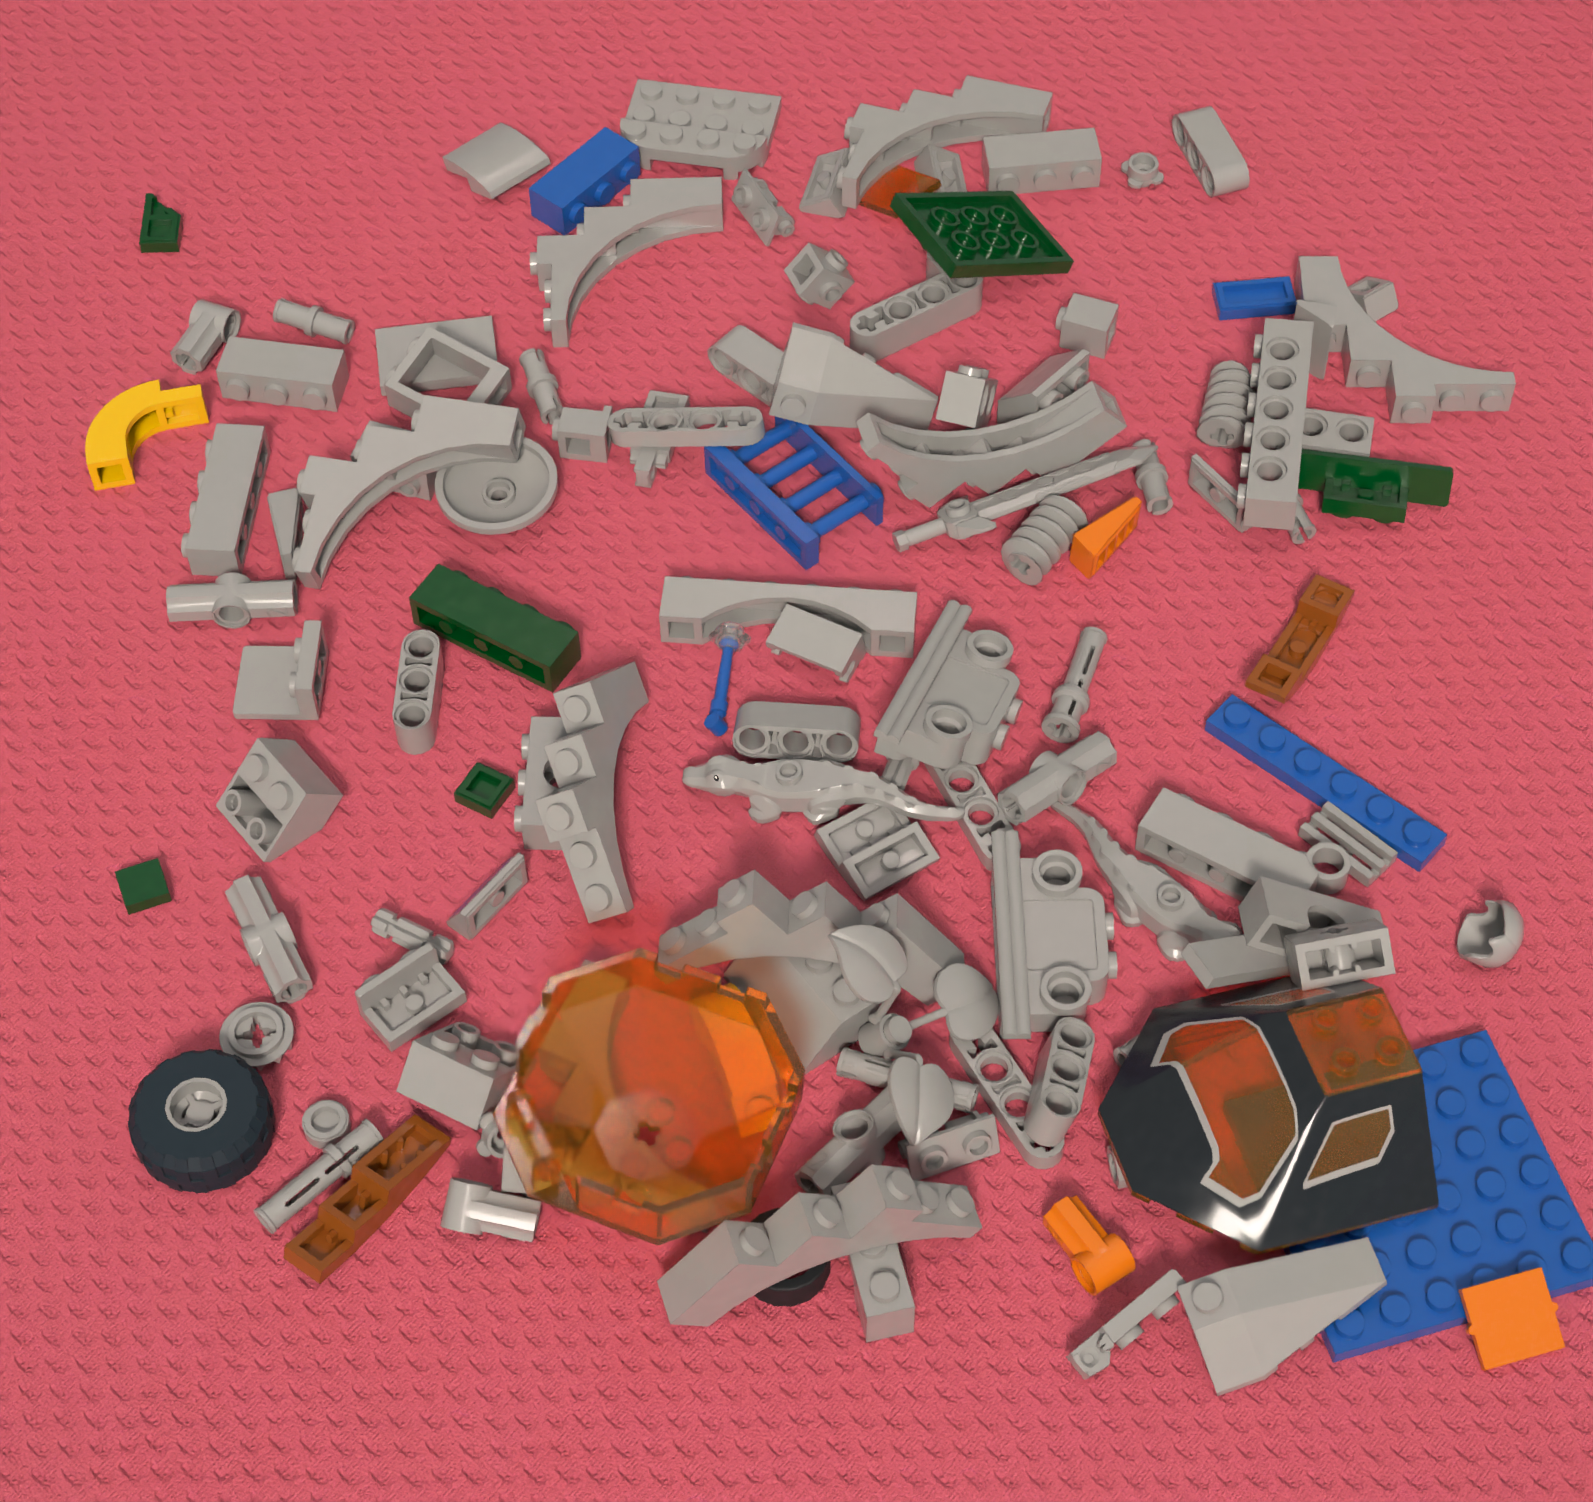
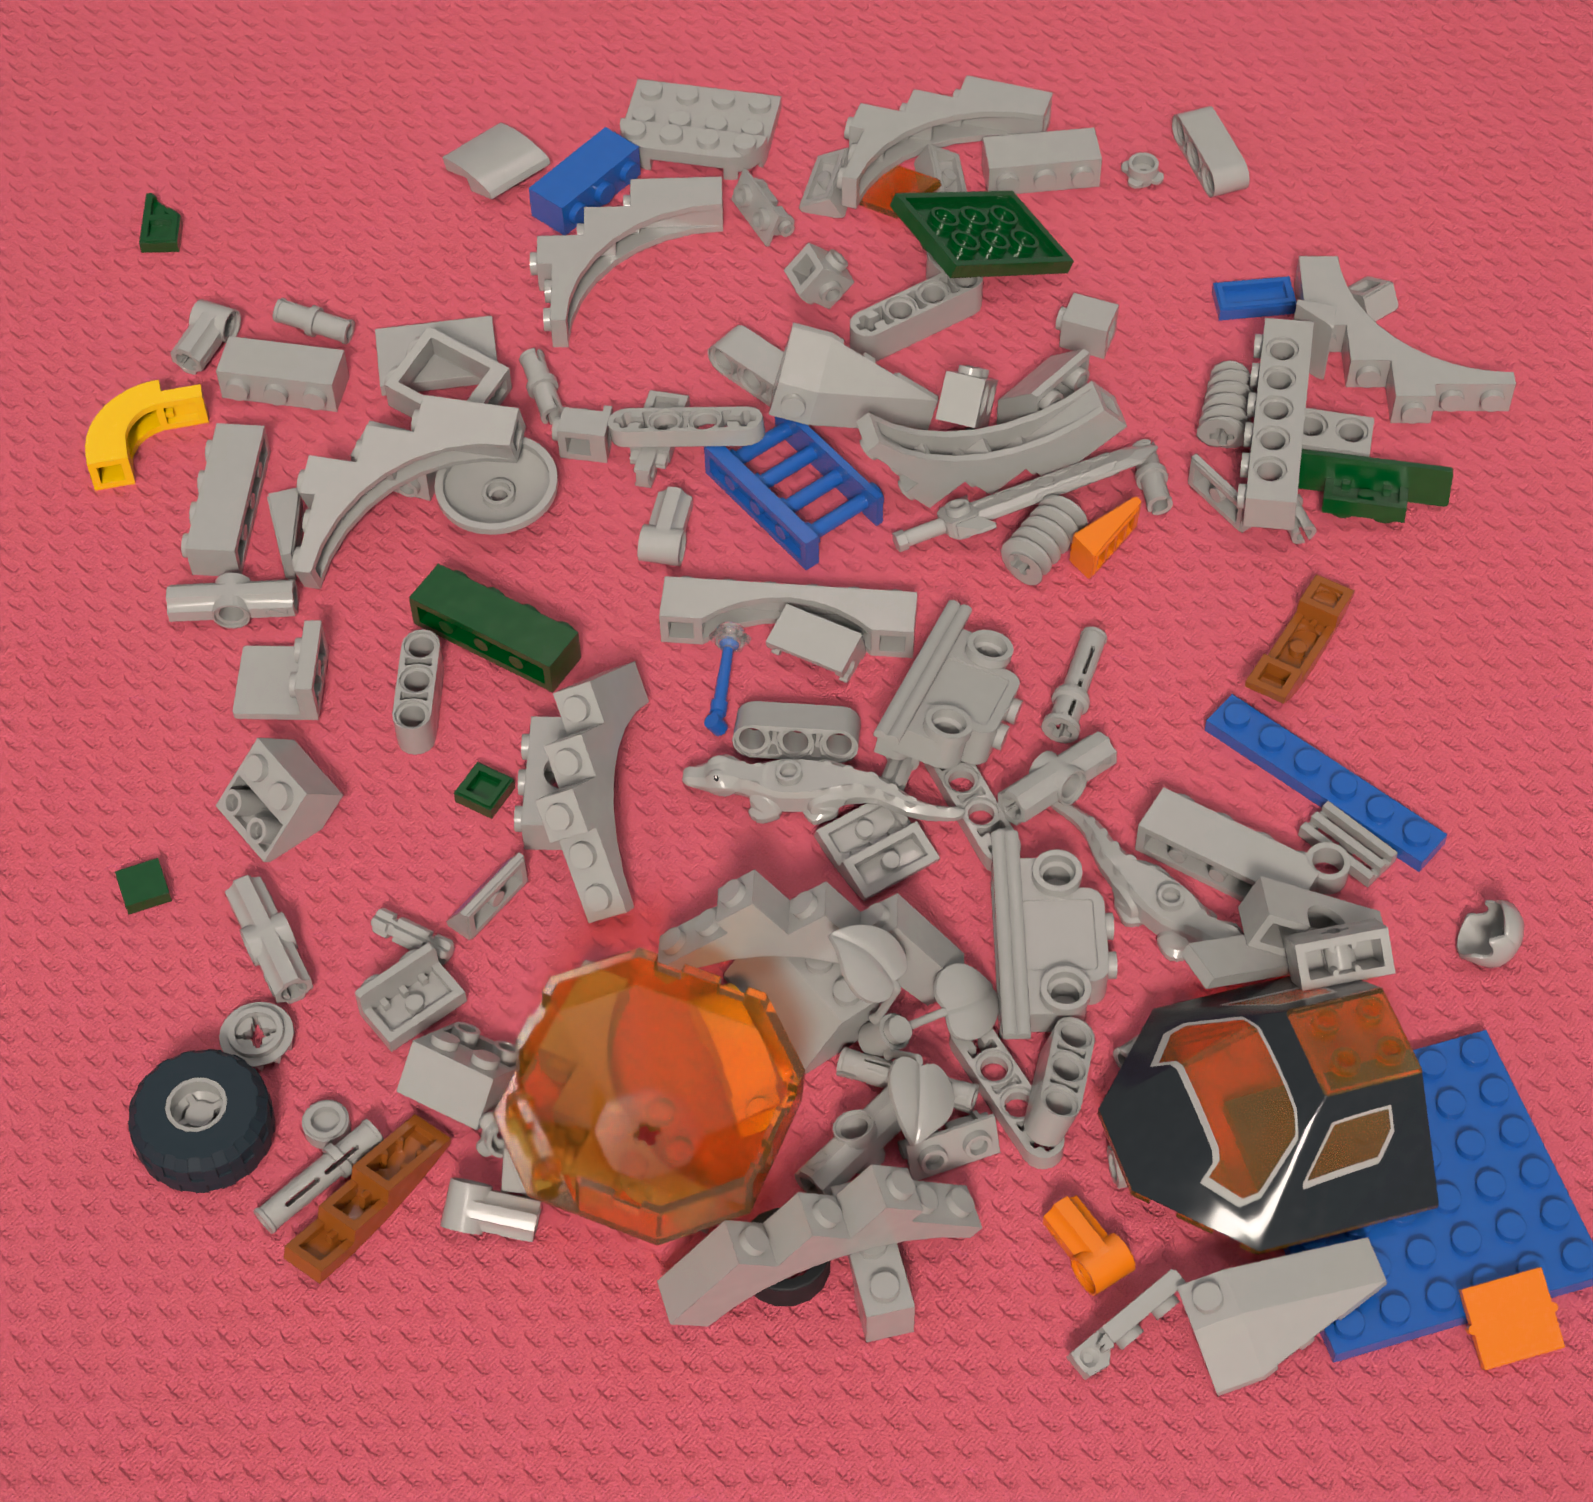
none -> light grey piece [638,486,693,567]

